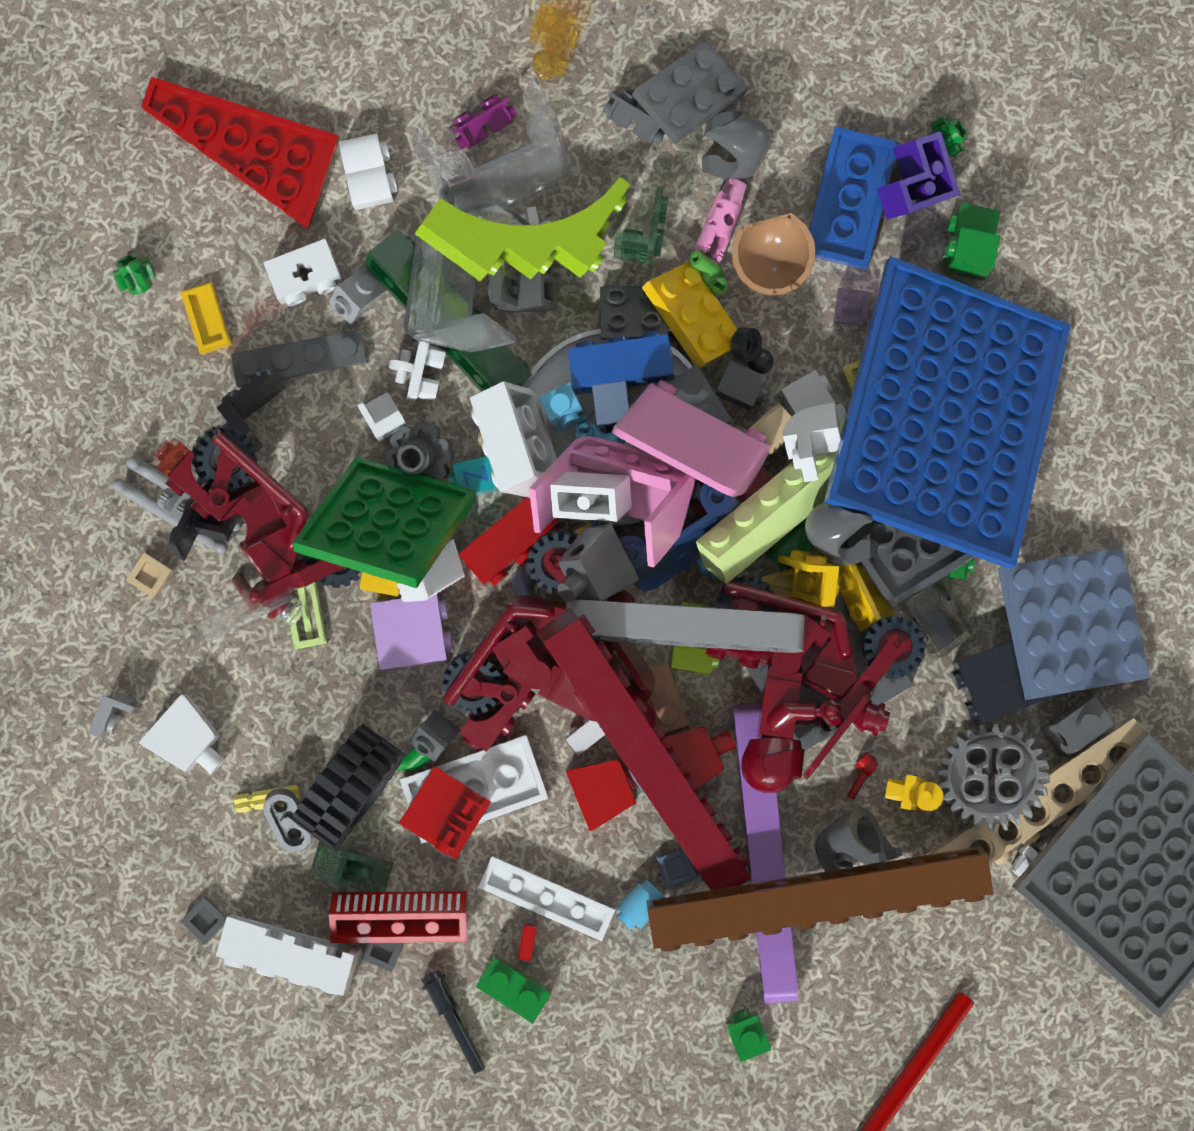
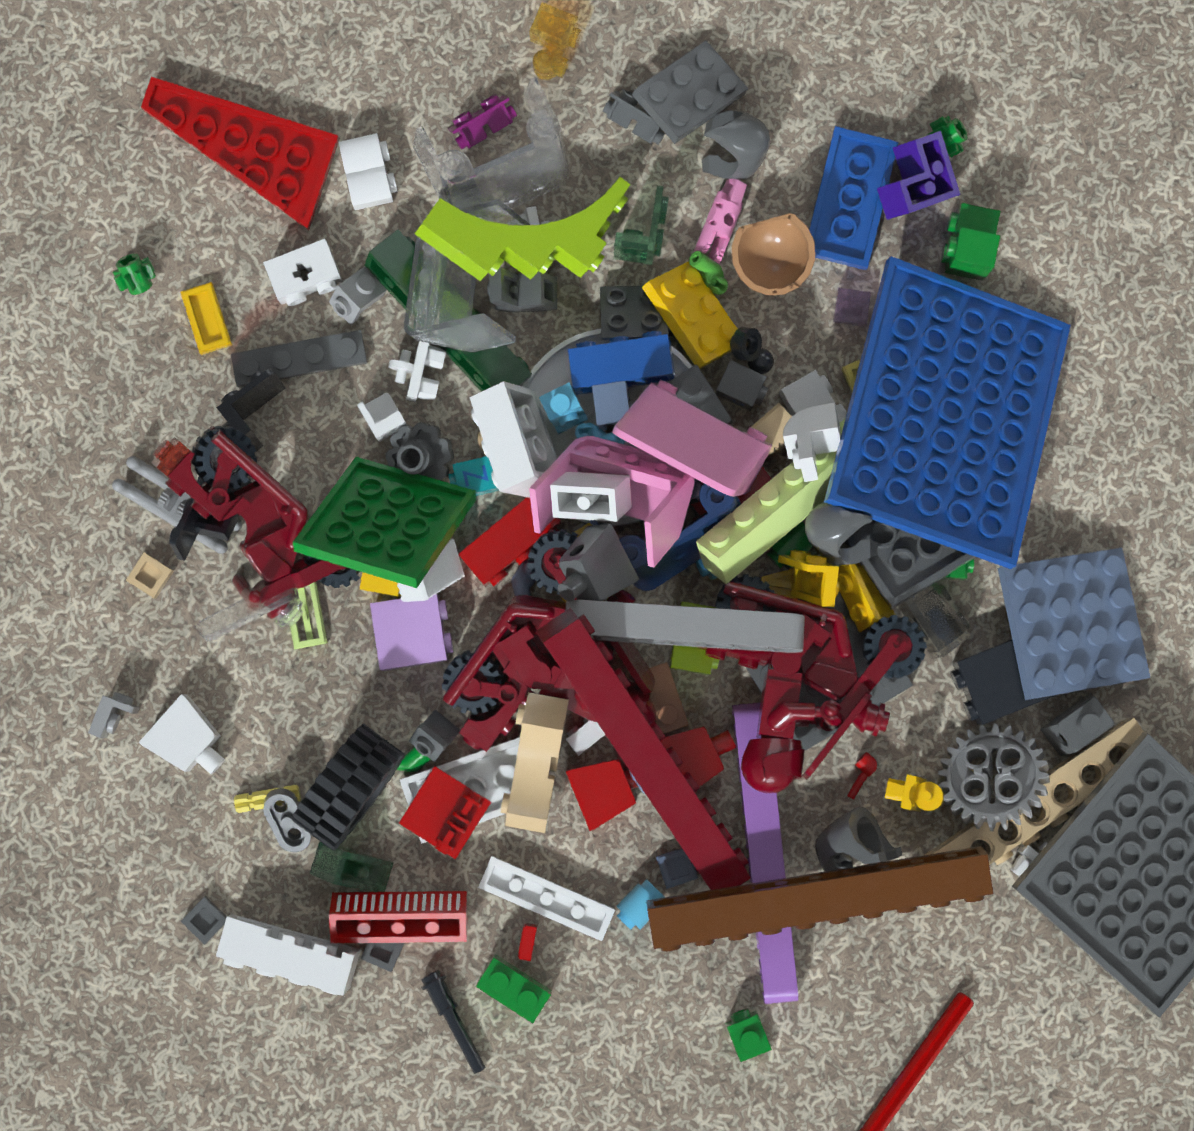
none -> tan brick [500,692,569,833]

